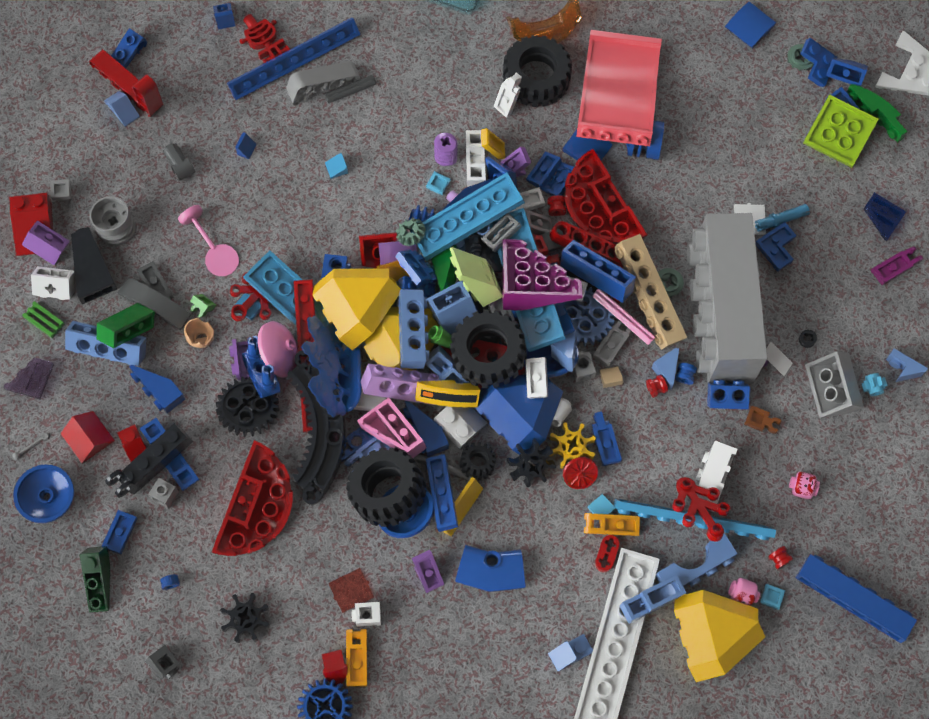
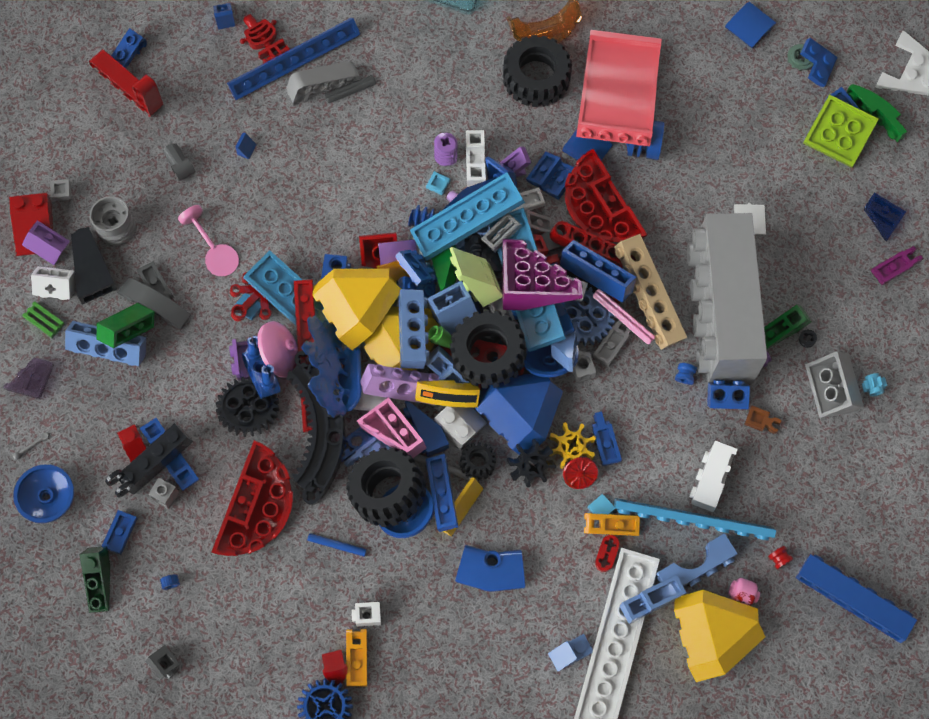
red slope [61,411,115,464] -> none
medium blue slope [104,91,140,127] -> none
blue slope [129,365,185,413] -> none
light nougat hair [184,318,214,348] -> none
bright green tile [190,294,216,318] -> none
black gear [220,593,270,643] -> none
dark azure slope [325,153,348,179] -> none
clear red piece [328,568,374,613] -> none
sand green gear [396,217,426,246] -> none
medium lavender slope [412,550,444,593] -> none
yellow tile [481,128,505,159] -> none
white hinge [494,72,522,118] -> none
white plate [526,357,548,399] -> none
red wheel [547,195,567,216] -> none
white cone [552,398,572,427] -> none
tan slope [599,366,623,388] -> none
red wheel [646,374,668,398] -> none
medium blue slope [652,348,679,390] -> none
sand green gear [658,268,684,297] -> none
red plant [672,477,730,542] -> none
dark azure pin [755,204,810,232] -> none
blue plate [755,222,797,272] -> none
medium azure tile [760,584,785,610] -> none
white sticker [766,342,792,376] -> none
bright pink head [789,472,820,499] -> none
blue slope [826,58,868,87] -> none
medium blue slope [886,348,928,382] -> none
none -> blue bar [307,533,367,557]
none -> green slope [764,304,812,349]

